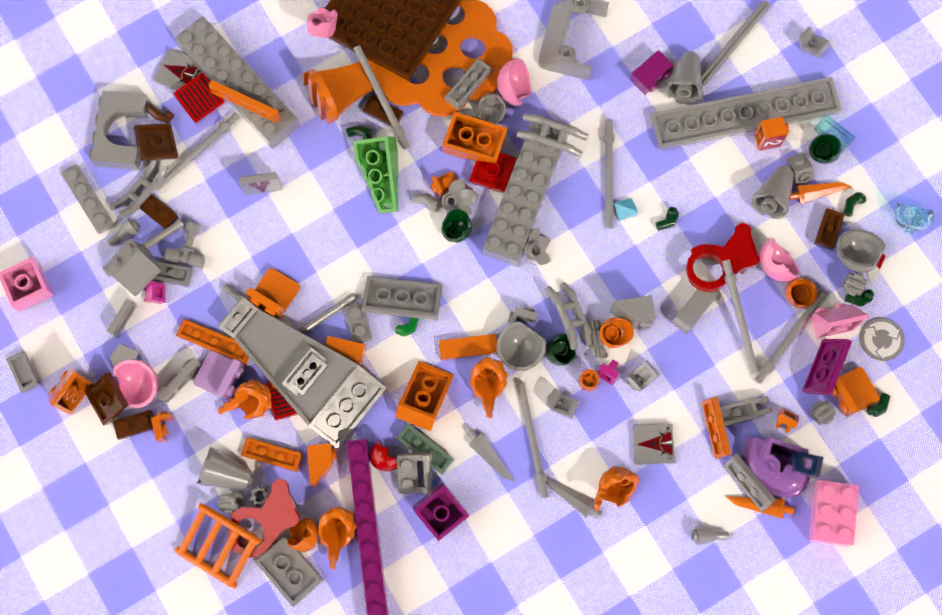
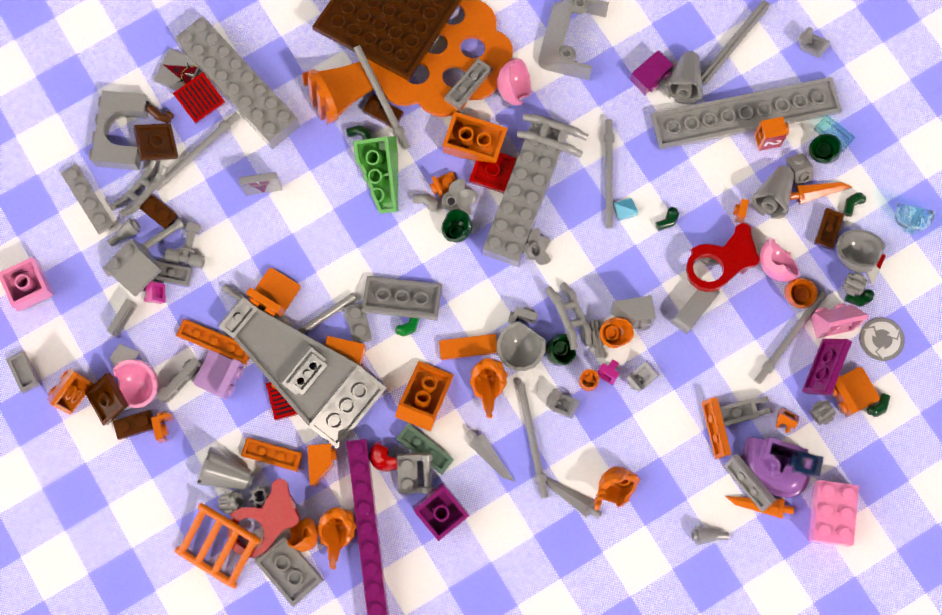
orange tile [208,80,281,123] -> none
orange hair [218,380,272,419] -> none
bright pink hair [307,7,338,38] -> none
light grey hair [478,93,506,124] -> none
light grey tile [633,424,675,465] -> none
light grey bar [722,259,758,373] -> none
none -> orange plate [733,198,749,223]

